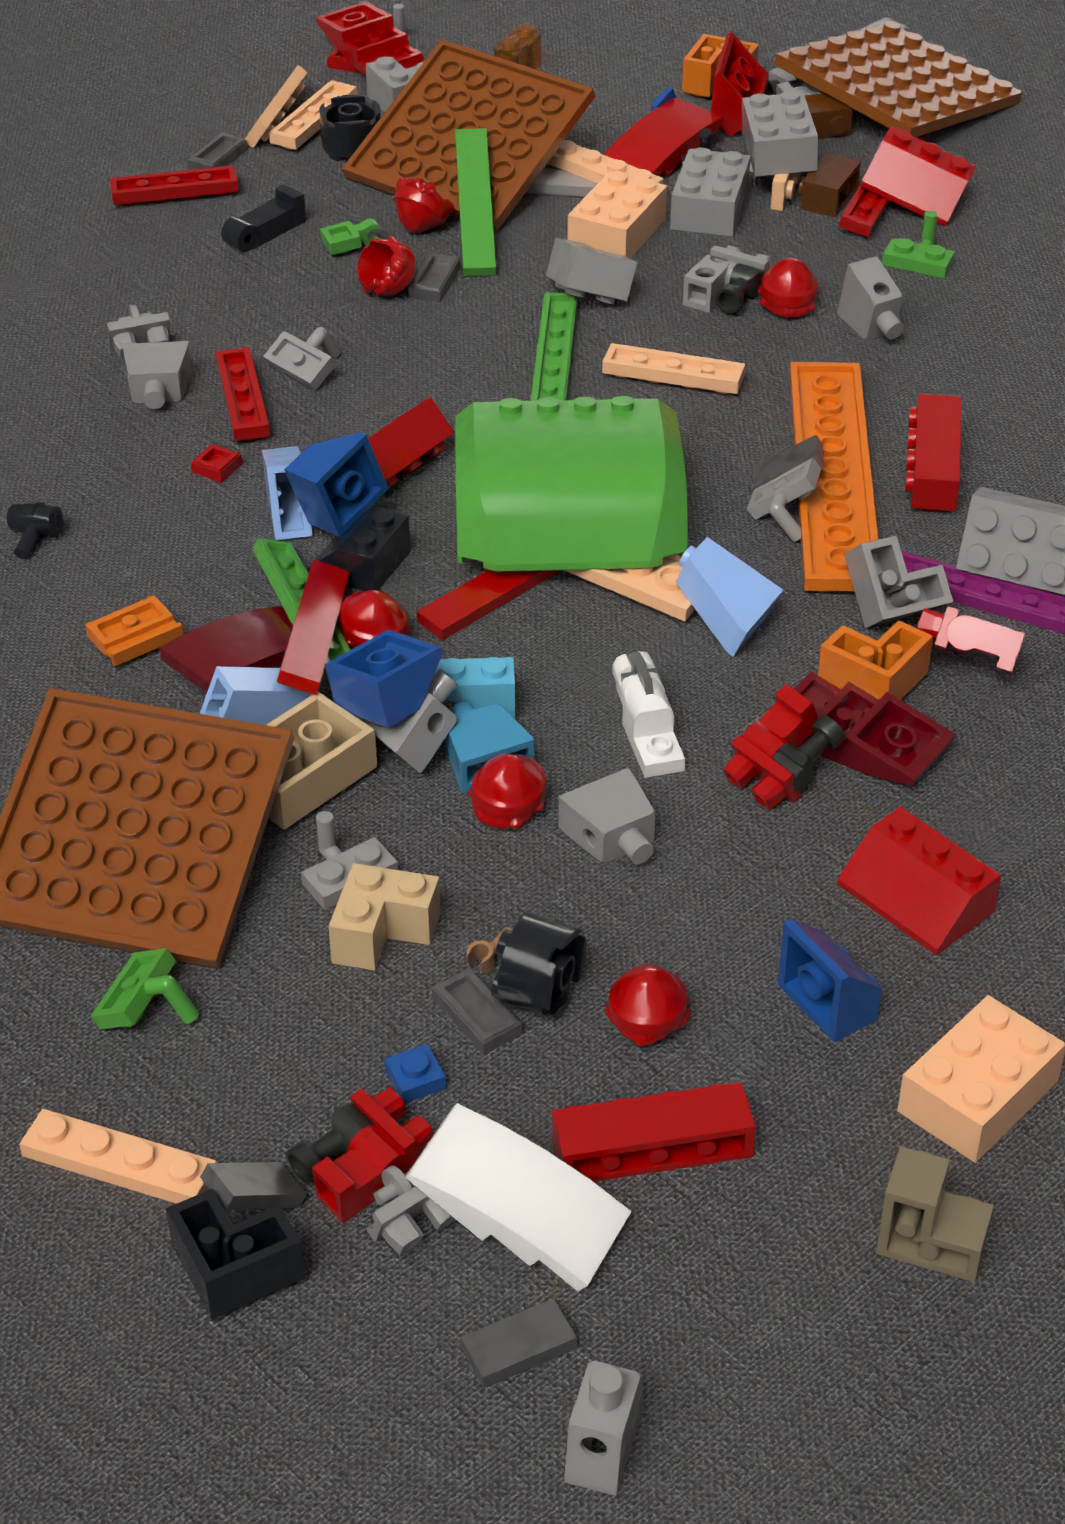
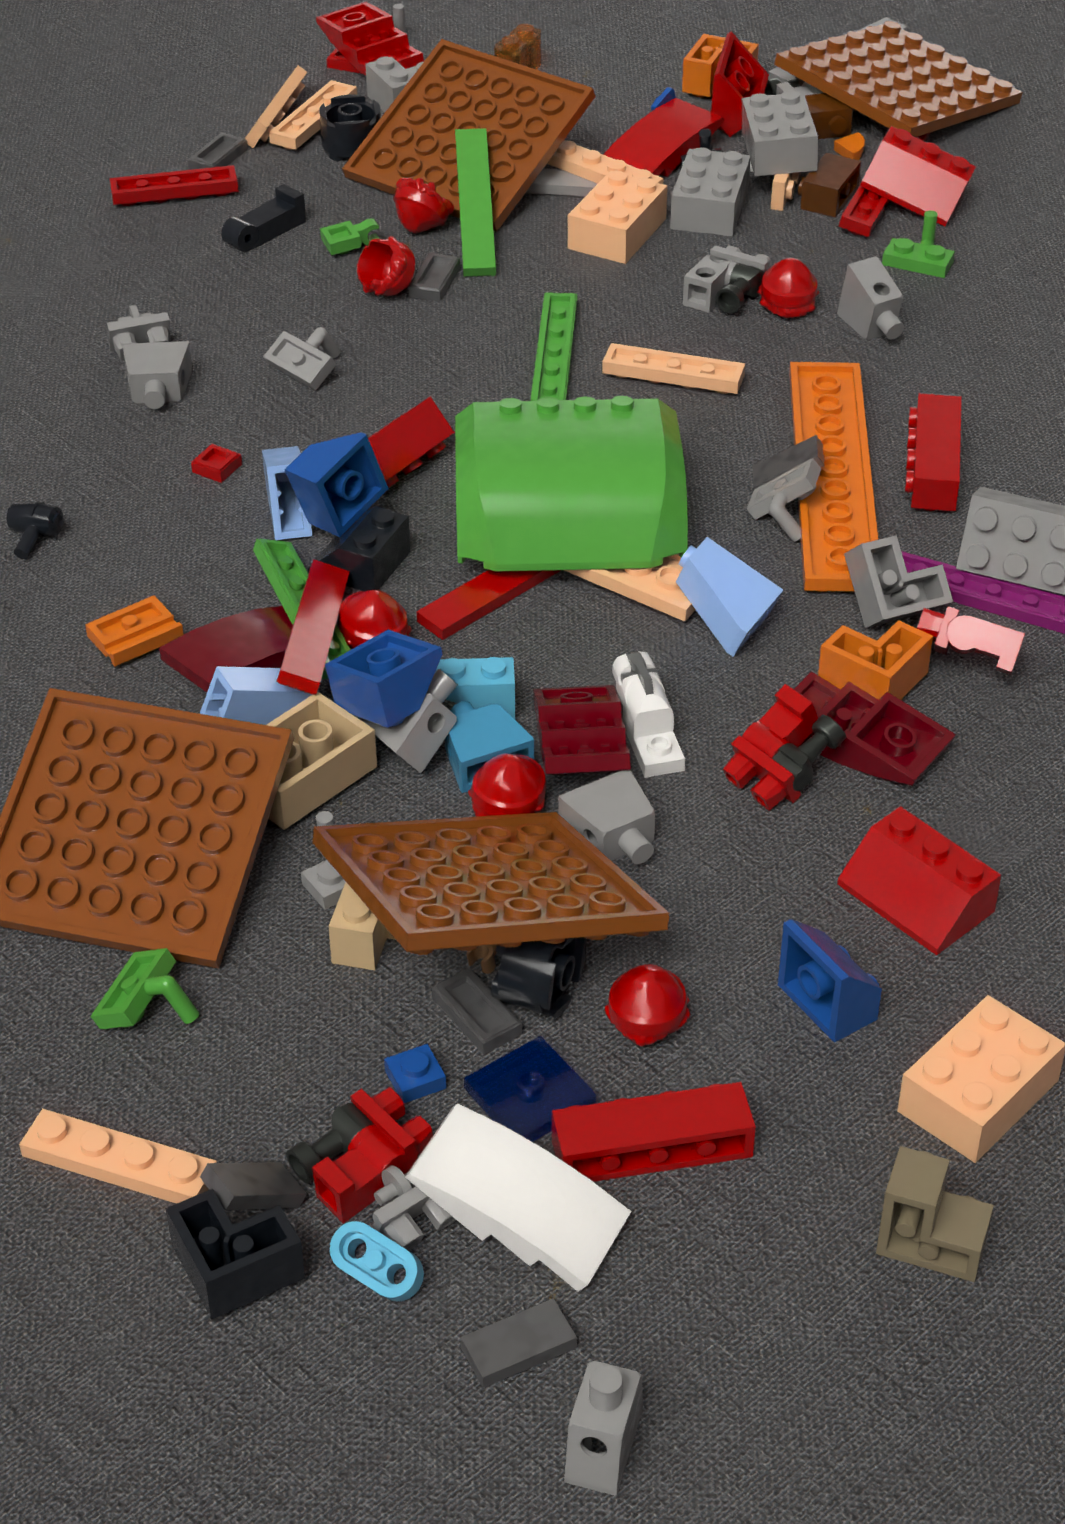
red plate [215,347,270,441] -> none
light grey brick [546,237,637,304] -> none
none -> dark orange plate [312,812,670,955]
none -> medium azure plate [330,1221,424,1301]
none -> clear blue plate [464,1035,597,1142]
none -> dark red slope [533,685,631,774]
none -> orange tile [834,132,865,160]

